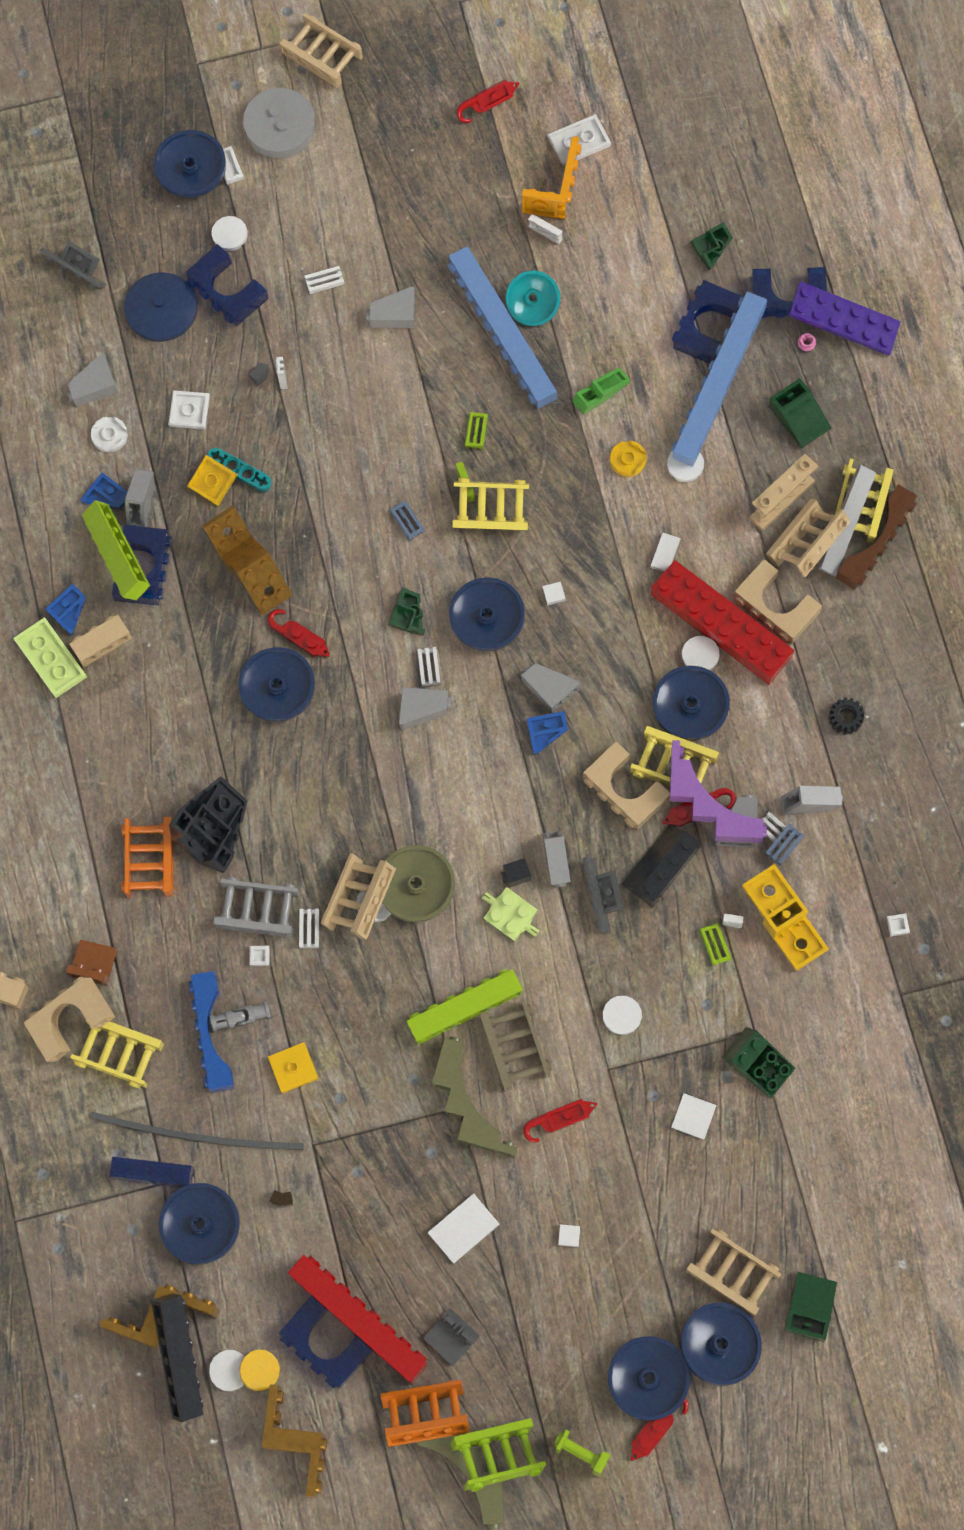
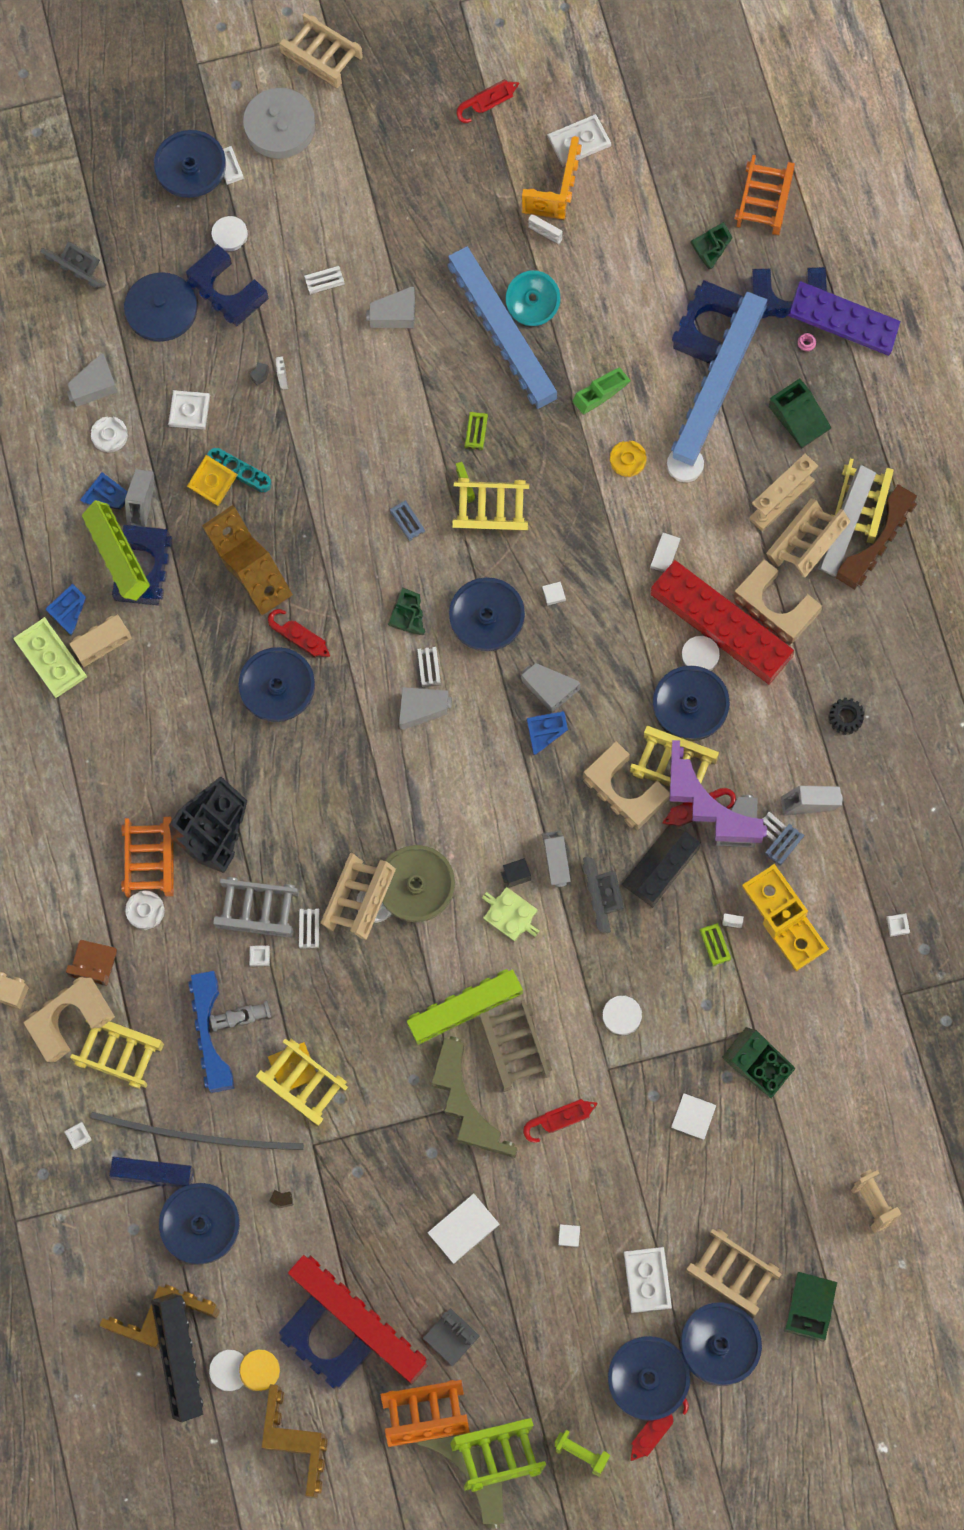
none -> white tile [65,1122,92,1150]
none -> white tile [125,891,165,930]
none -> light yellow fence [256,1039,348,1126]
none -> white tile [624,1247,672,1313]
none -> orange fence [734,155,795,235]
none -> tan fence [851,1169,901,1234]

